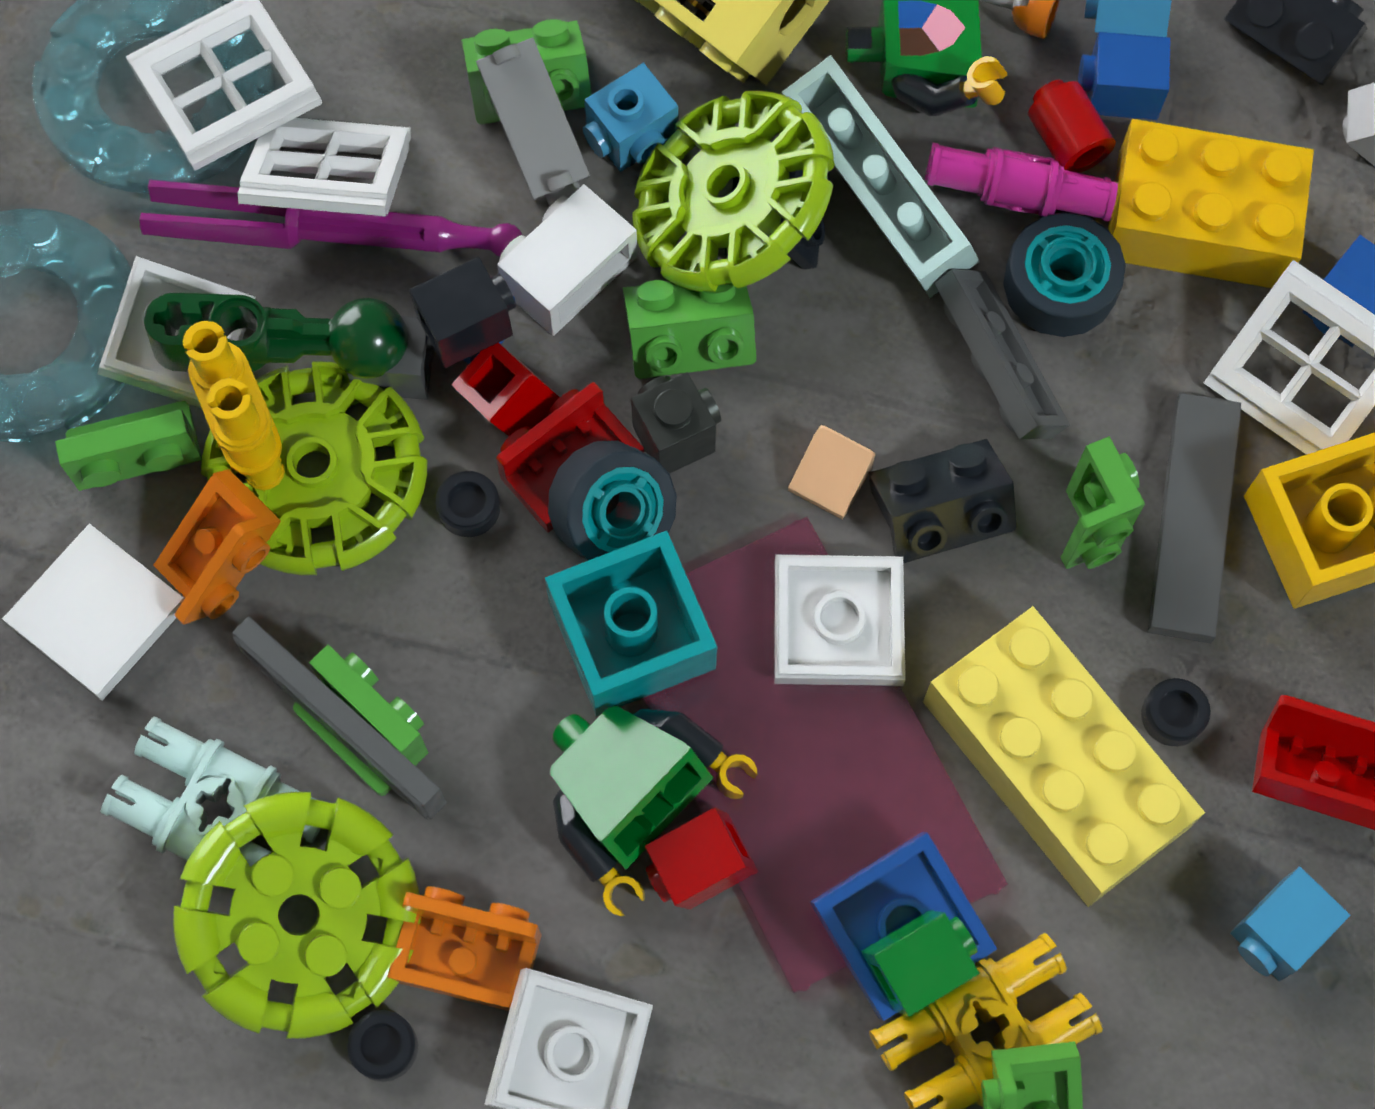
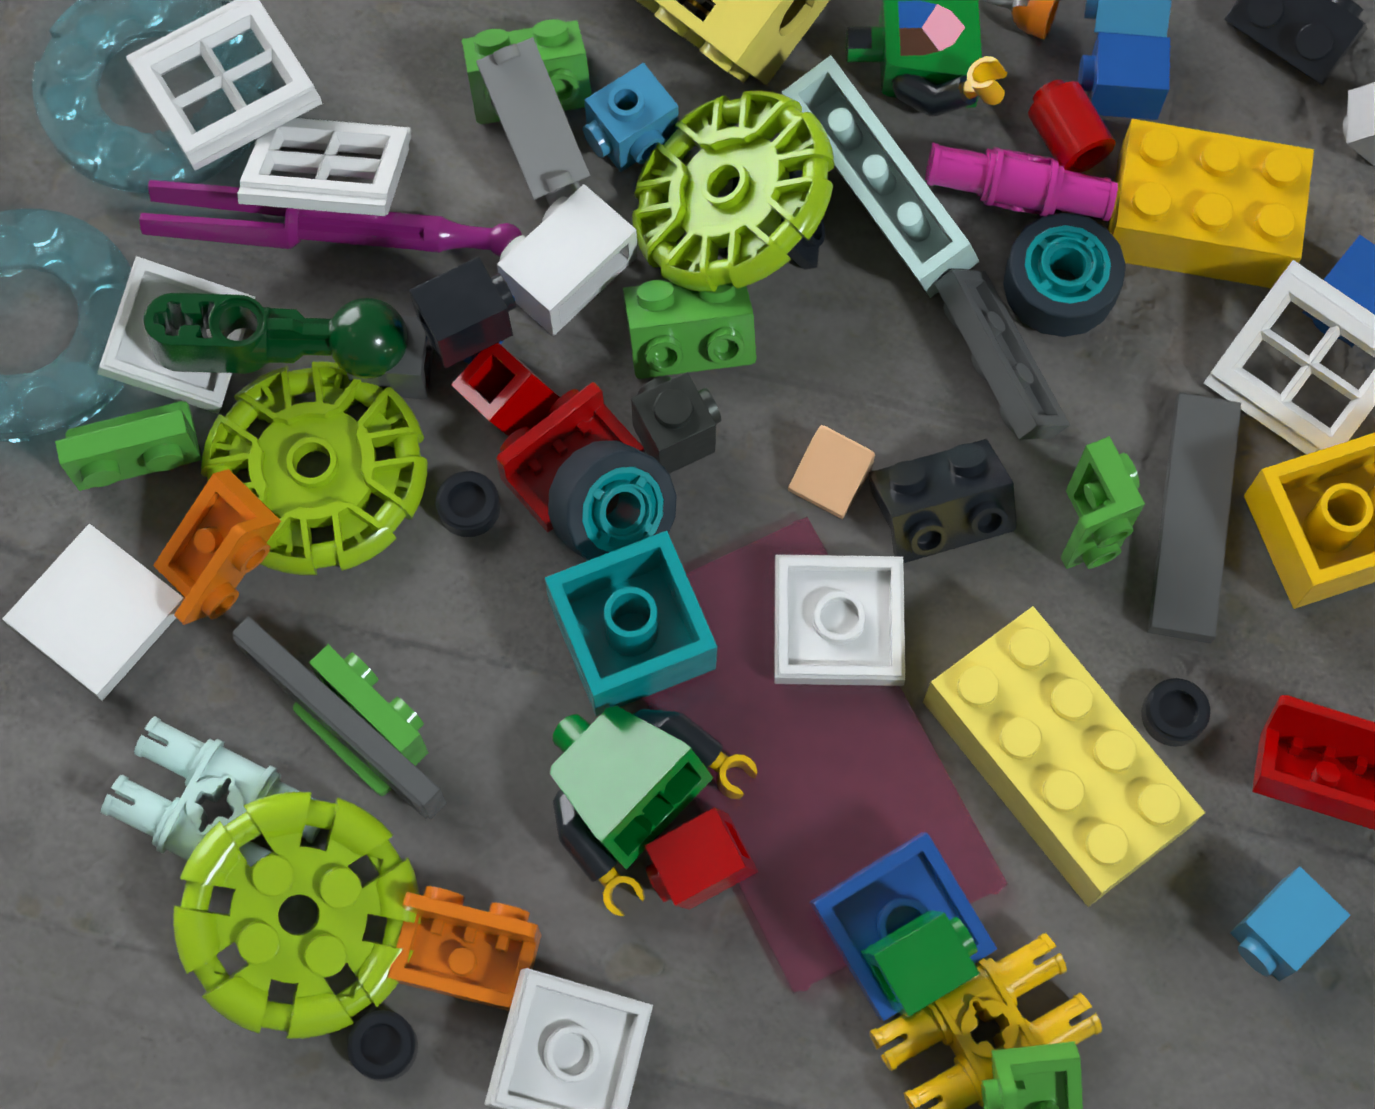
yellow pin [182,321,285,491] -> none

